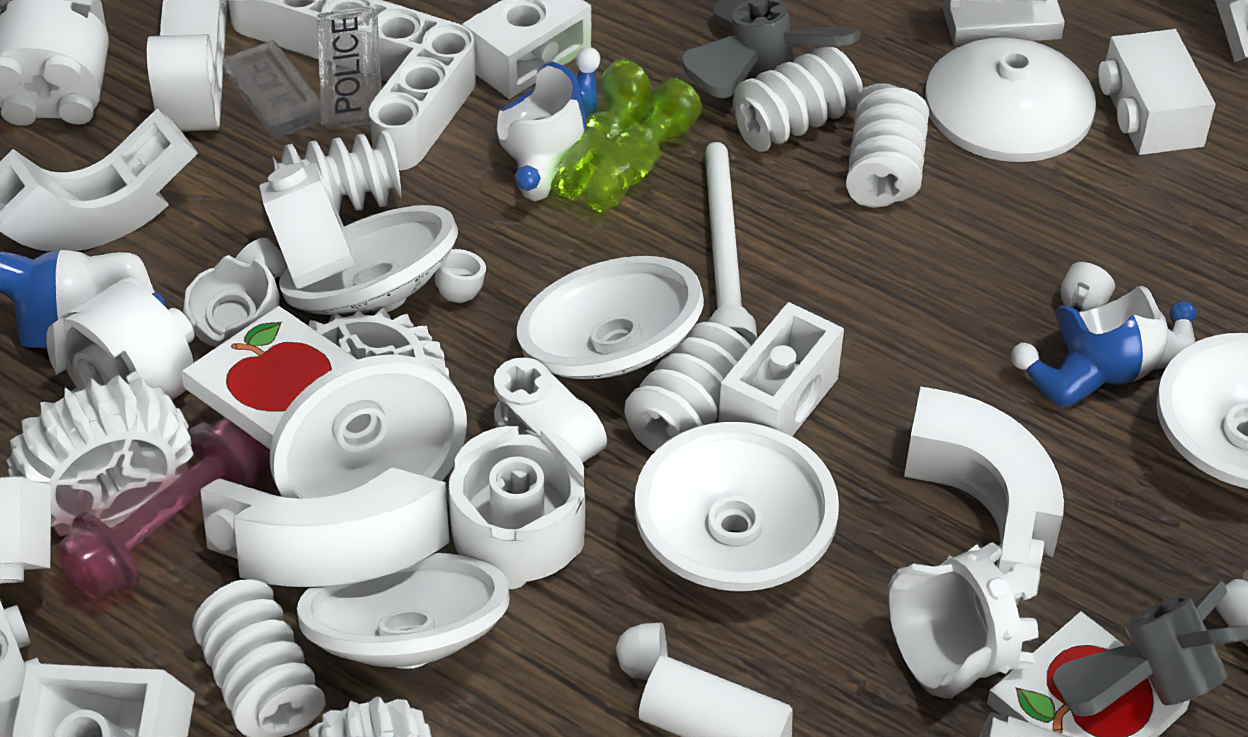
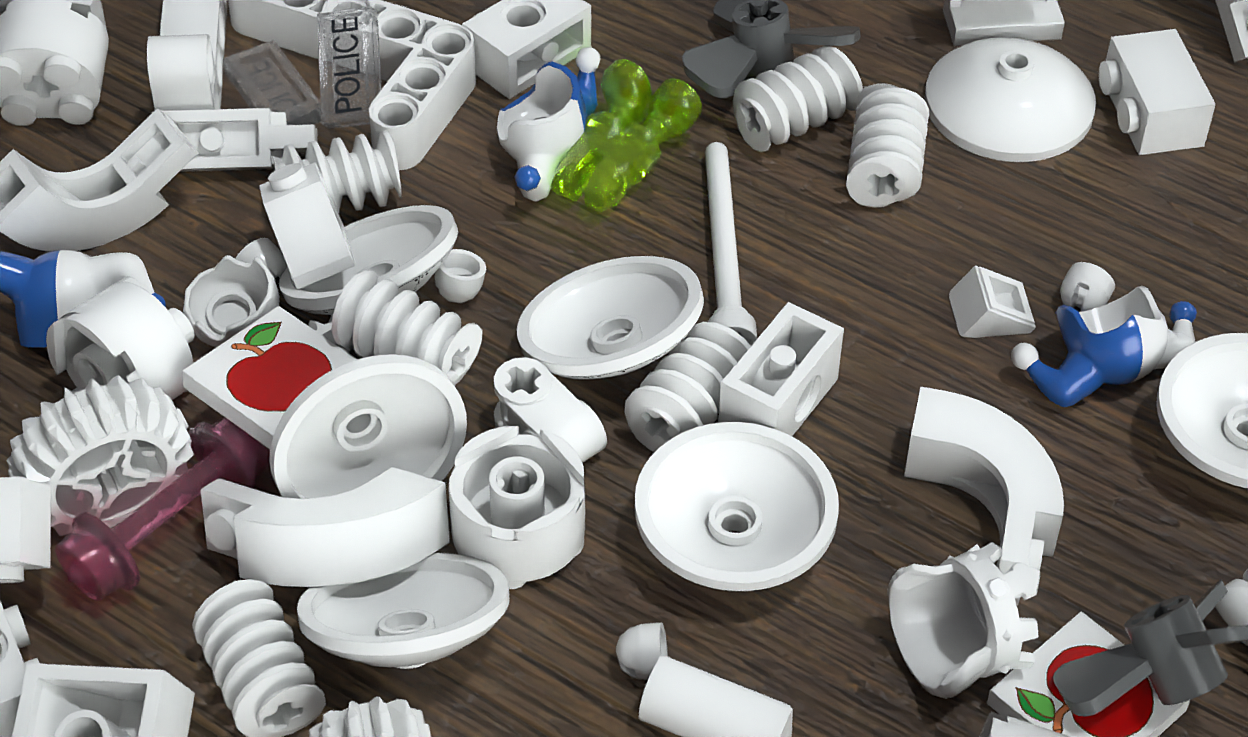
none -> white hinge [152,108,318,172]
none -> white piece [332,270,482,386]
none -> white slope [949,266,1036,338]

